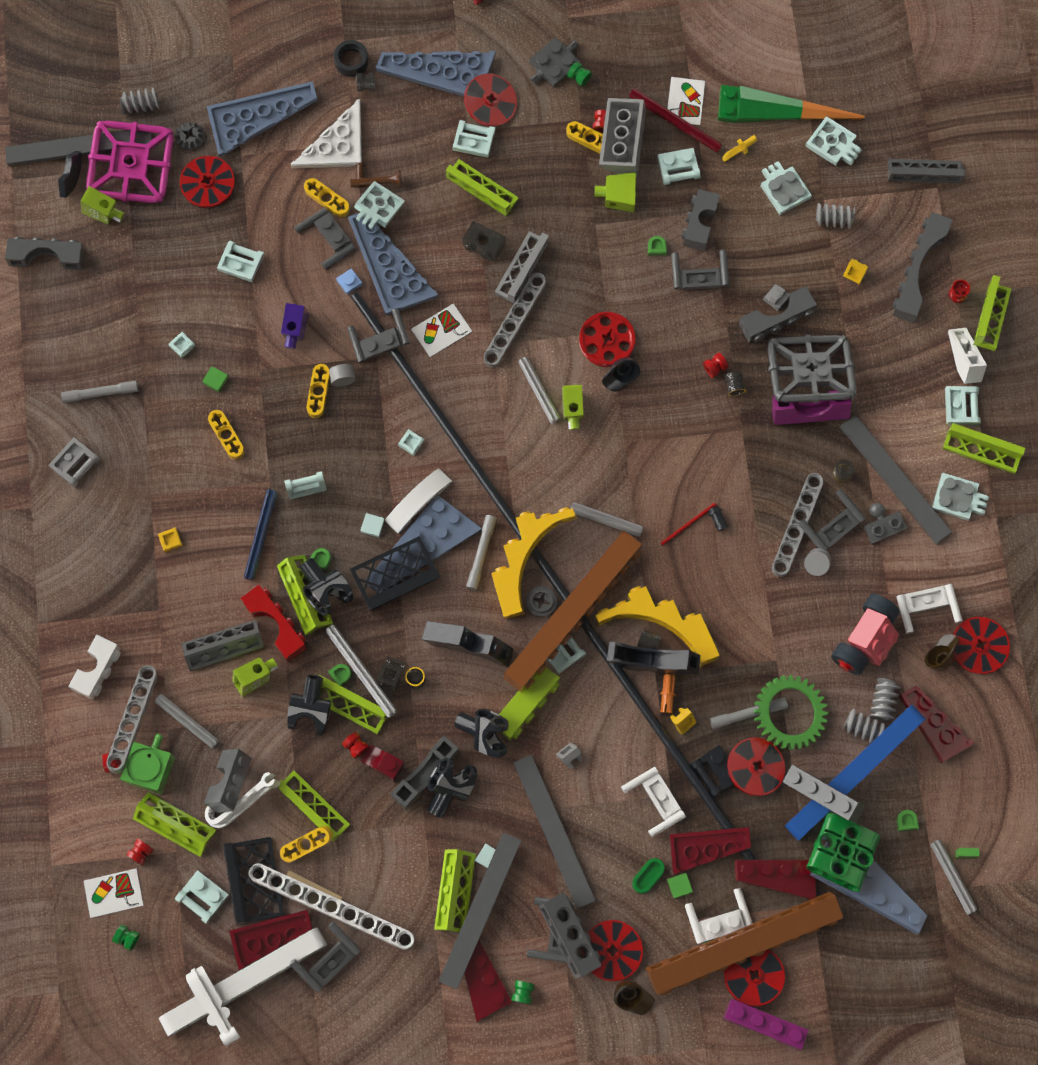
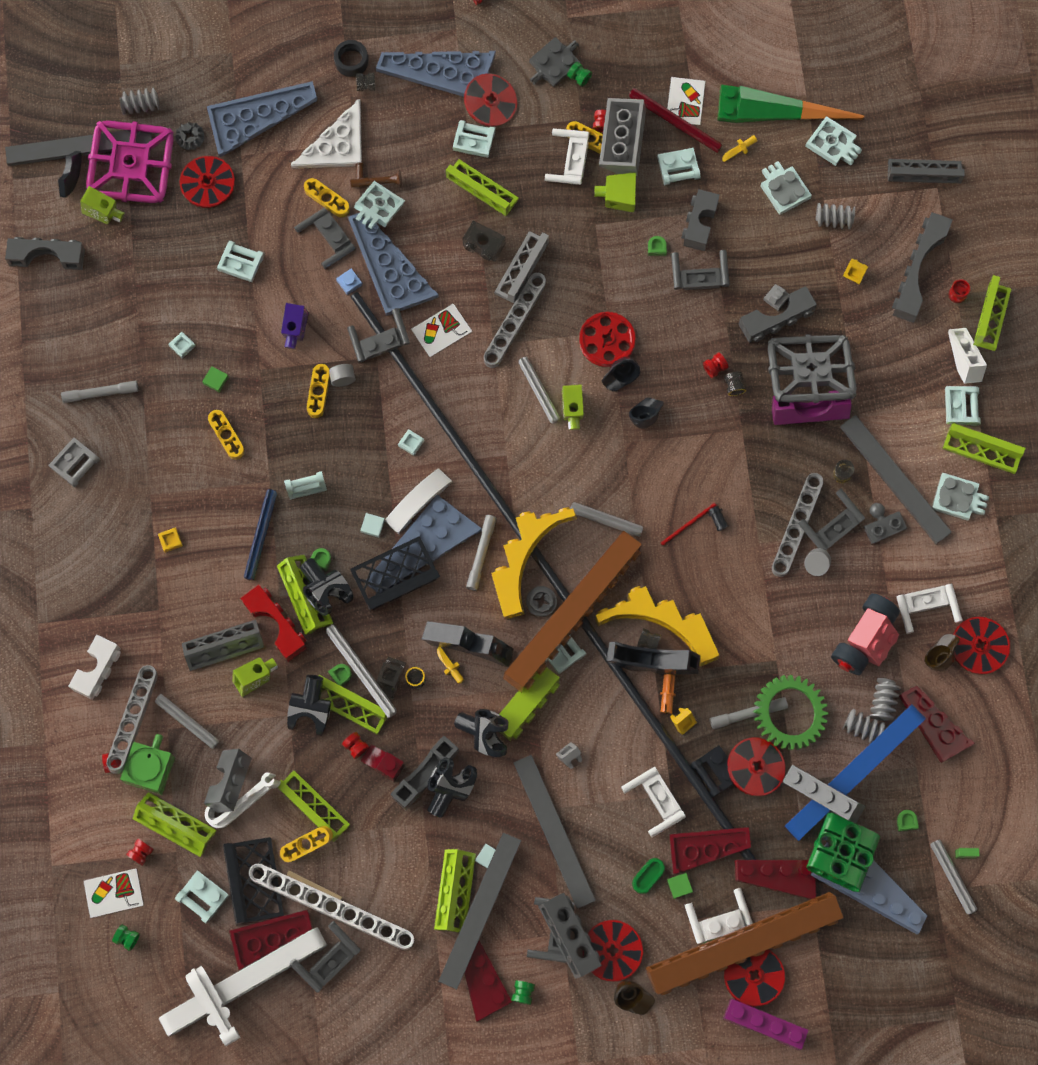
none -> yellow piece [437,647,464,684]
none -> white plate [545,128,589,185]
none -> black cap [629,397,664,429]

